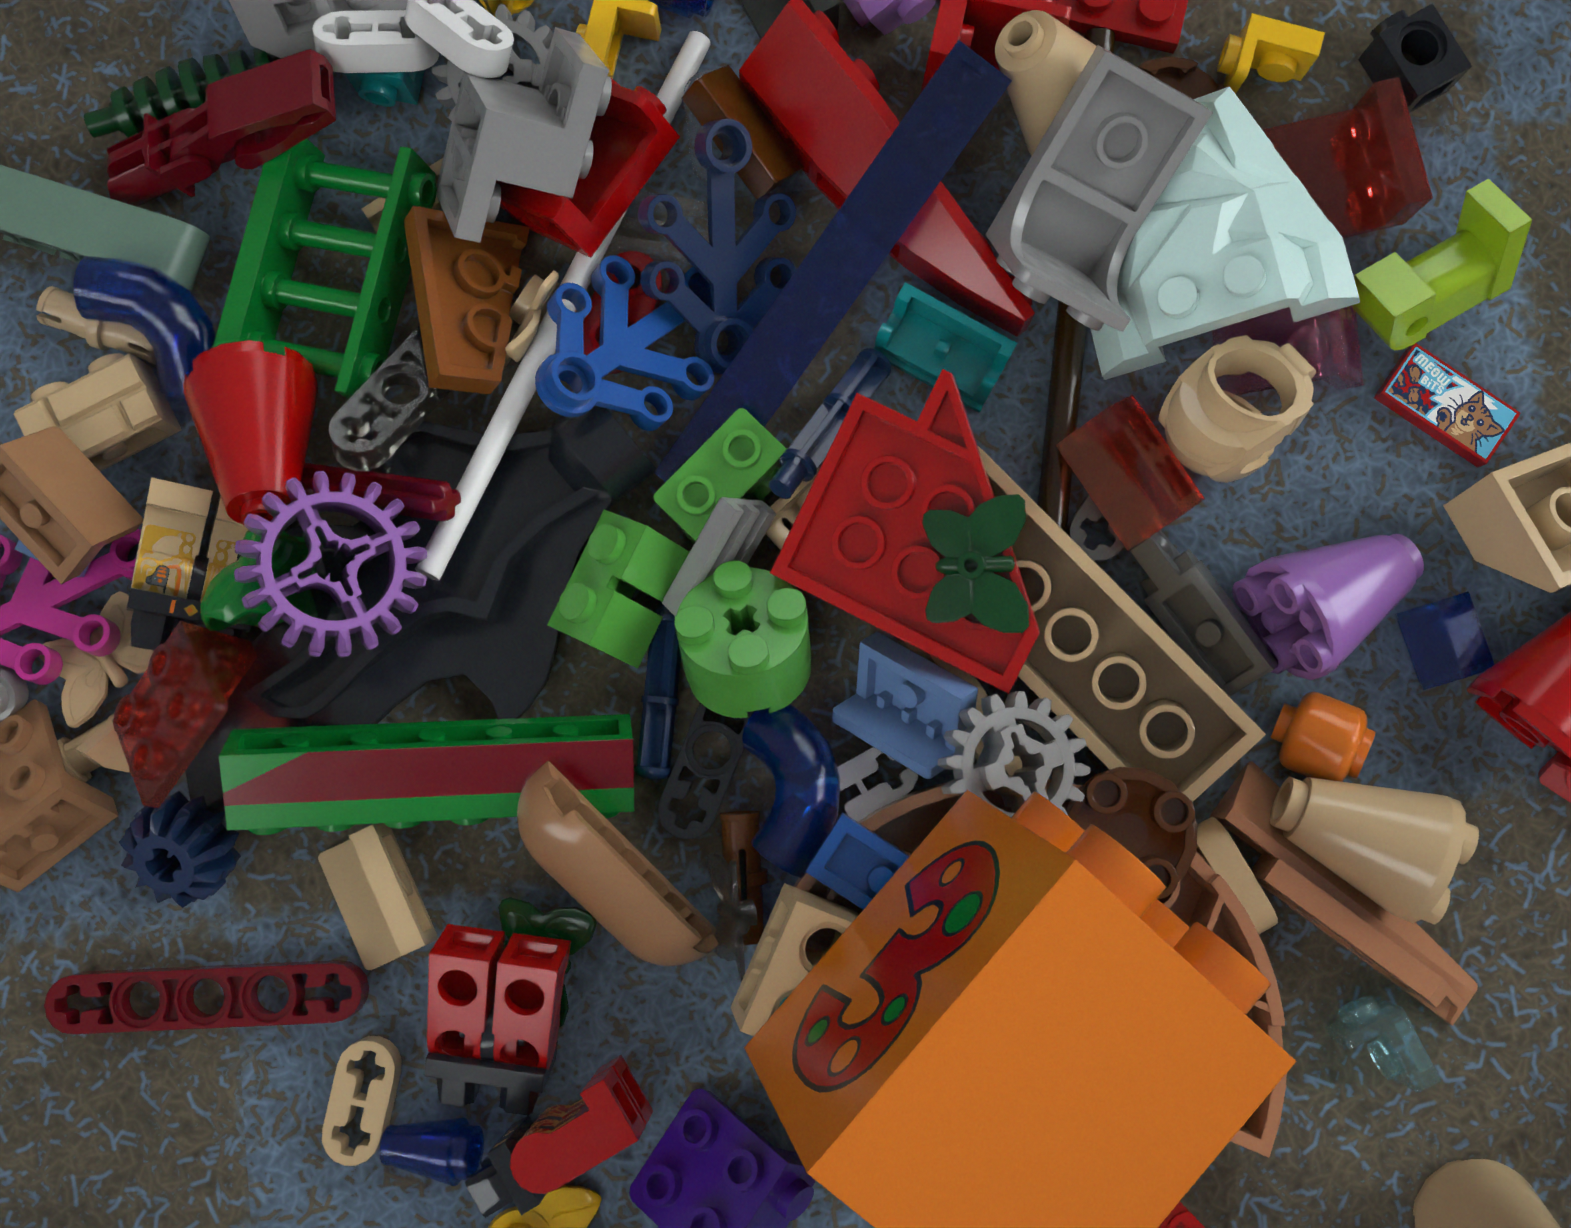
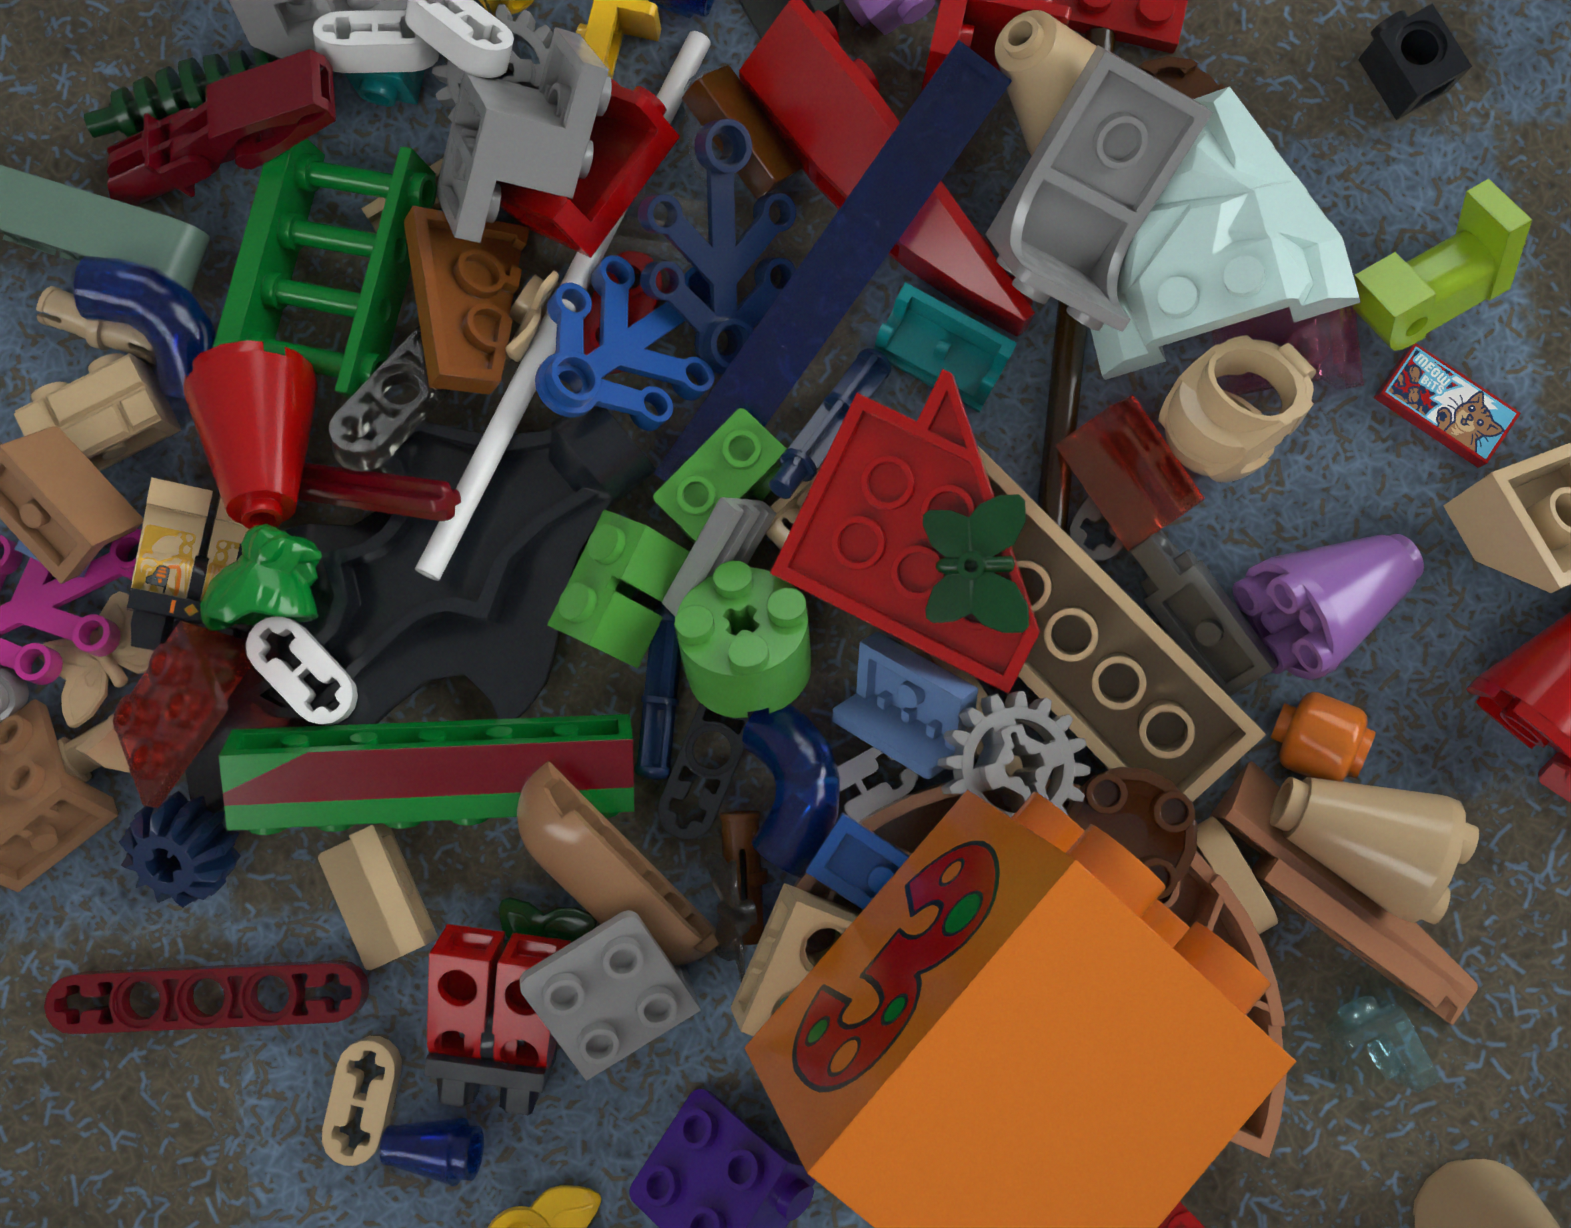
medium lavender gear [234,471,427,658] -> none
red hips [465,1055,653,1218] -> none
yellow bracket [1217,13,1325,94] -> none
clear red bracket [1263,77,1433,238] -> none
clear blue piece [1395,591,1495,690] -> none
none -> white beam [246,616,358,725]
none -> light grey bracket [519,910,701,1081]

